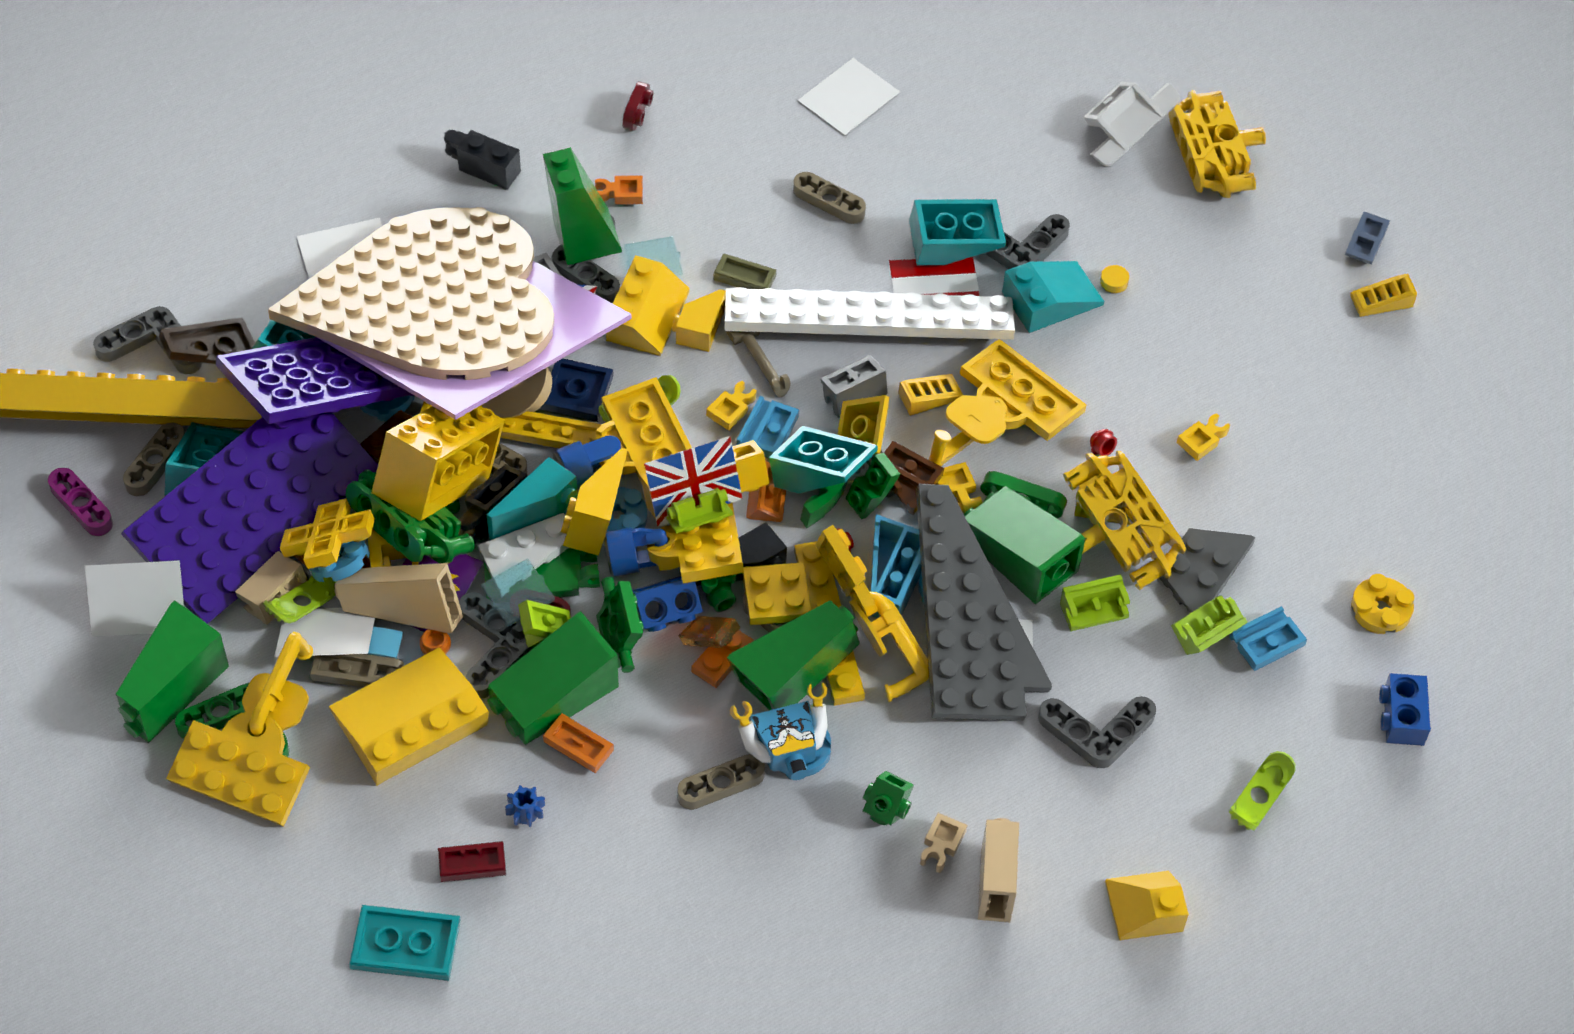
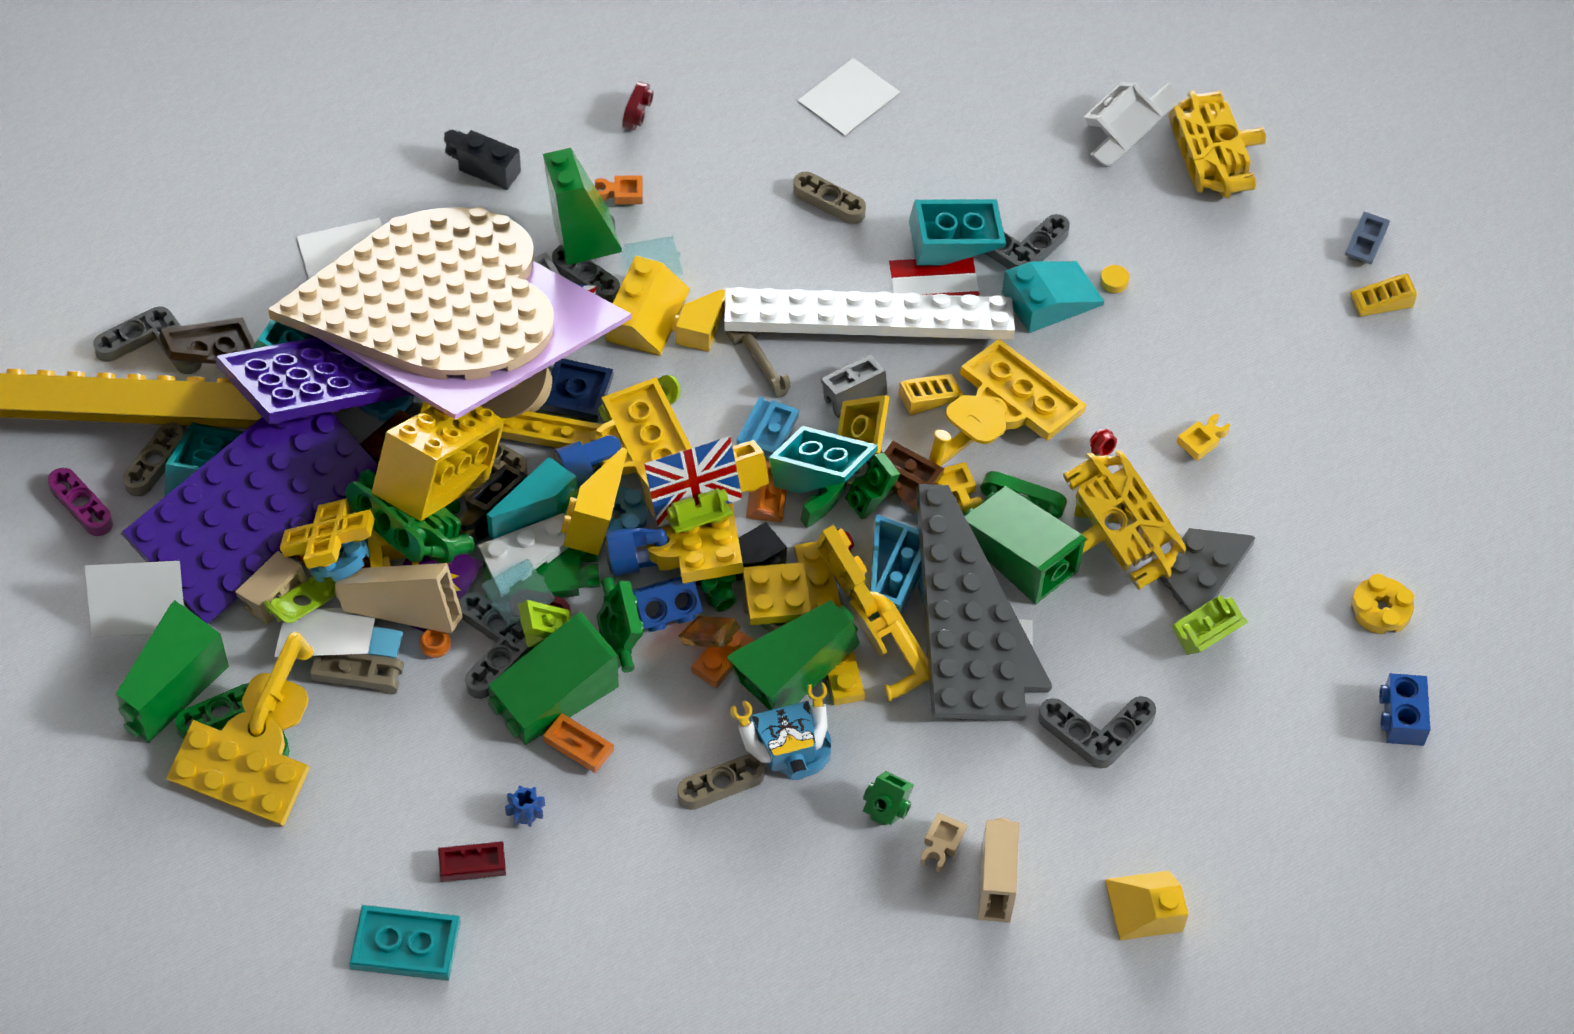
yellow slope [329,647,489,786] -> none
yellow plate [706,381,757,431] -> none
olive tile [713,253,777,289] -> none
lime hinge [1060,574,1130,632] -> none
dark azure plate [1229,606,1307,671] -> none
lime piece [1229,751,1296,831] -> none

